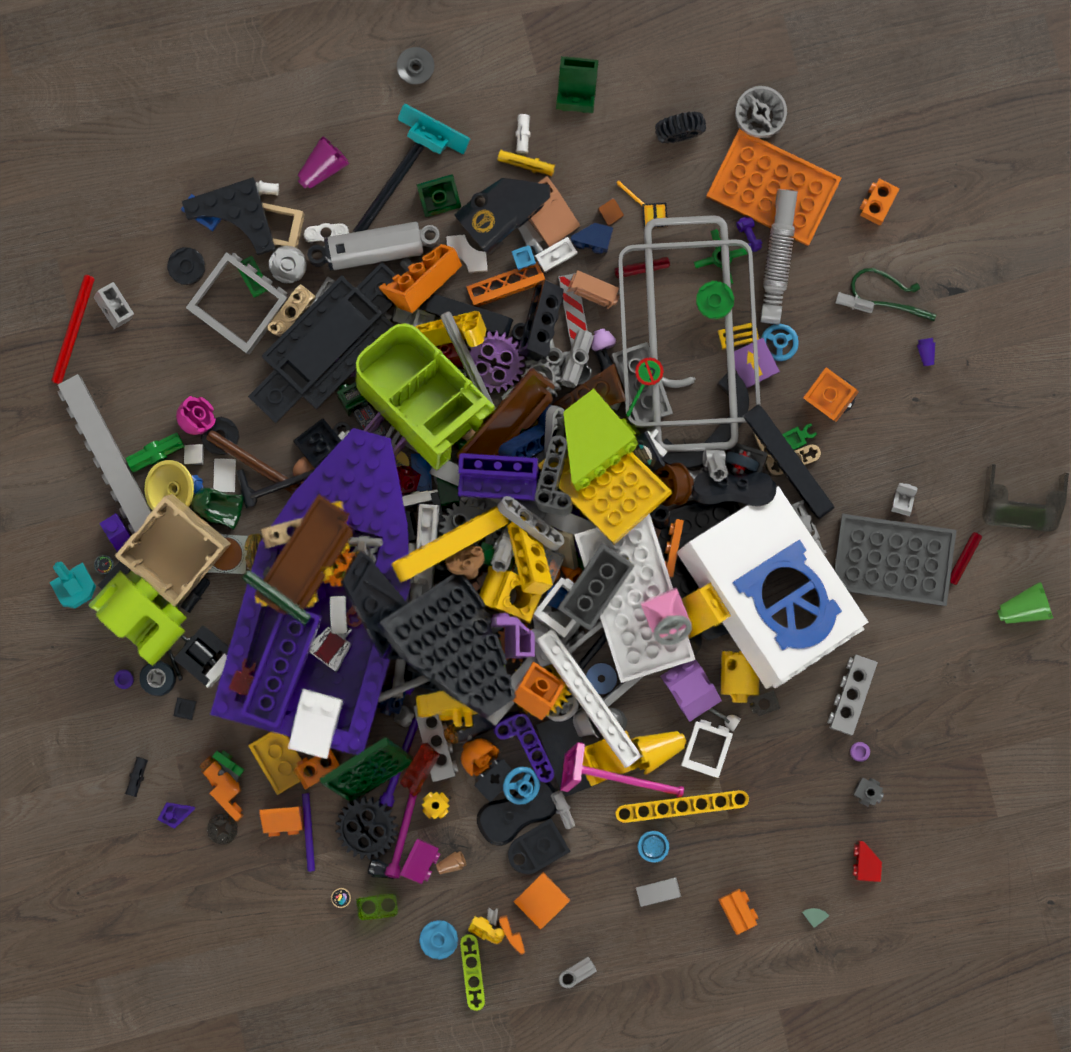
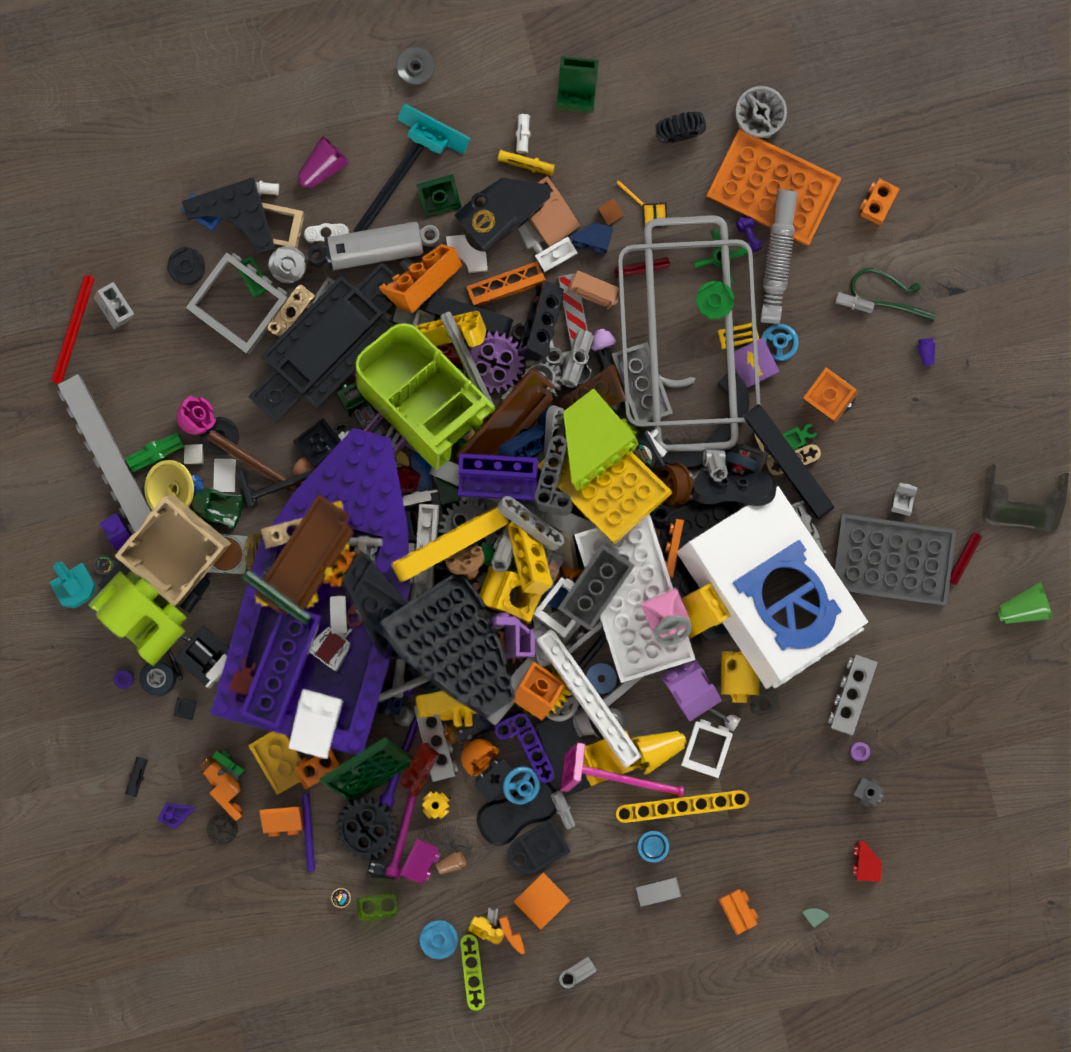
dark azure tile [512,245,536,270] -> none
piece [626,357,664,417] -> none

